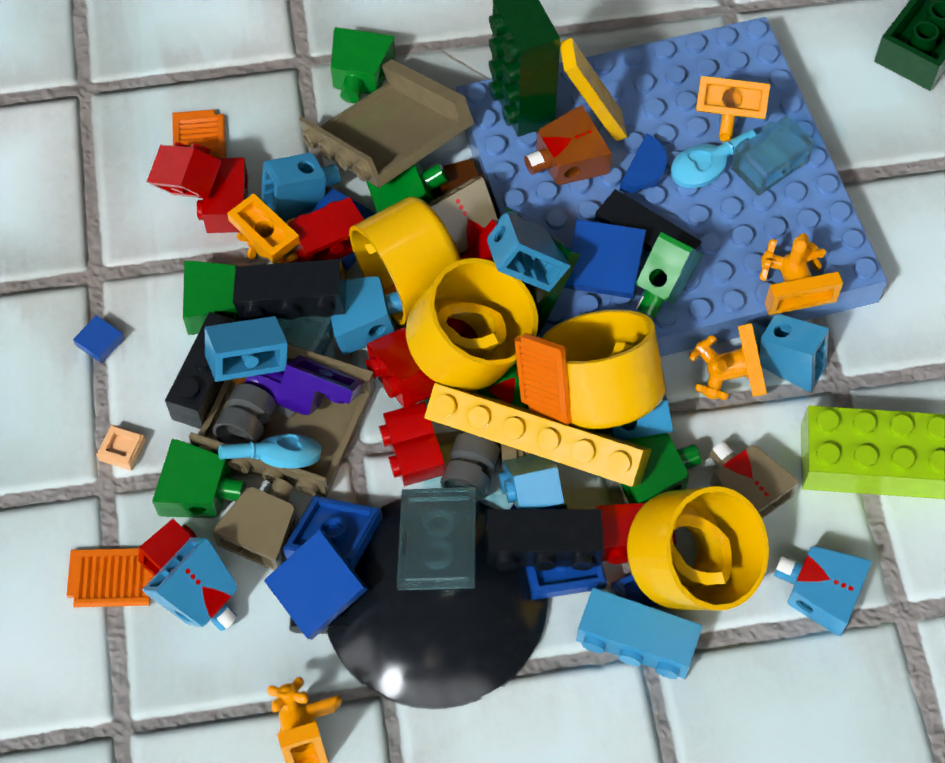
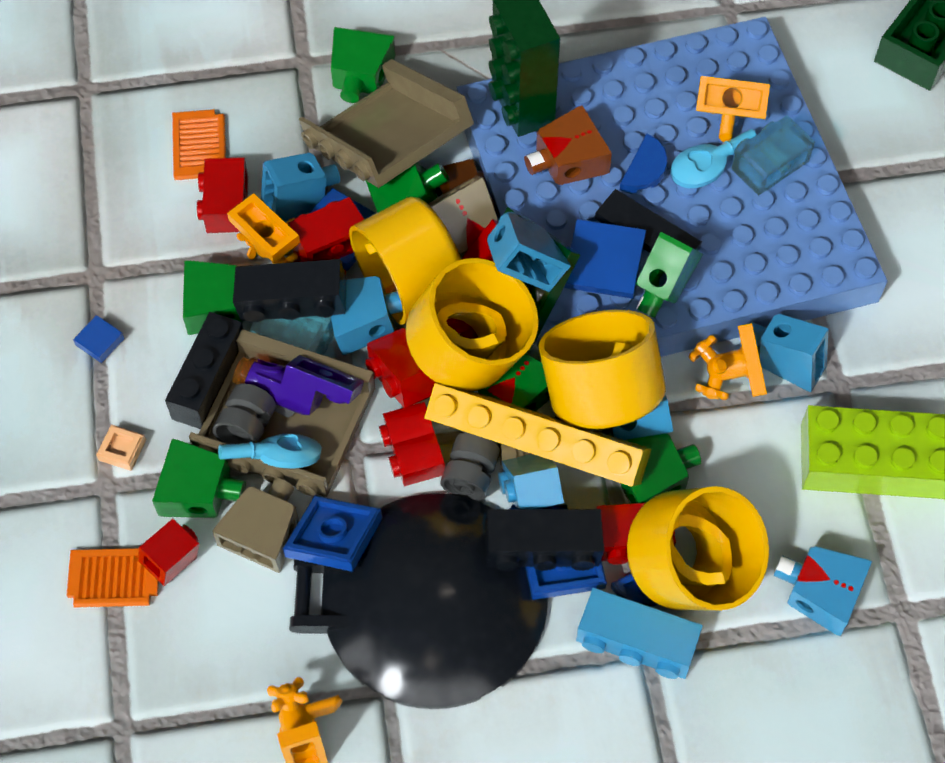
dark azure torso [142,538,237,631] -> none
red brick [146,142,222,199] -> none
dark azure brick [205,316,288,382] -> none
blue tile [264,530,368,640] -> none
clear light blue tile [397,487,477,591] -> none
orange window [514,333,572,425] -> none
yellow tile [560,38,627,141] -> none
dark tan torso [709,441,799,519] -> none
light orange piece [759,233,843,315] -> none

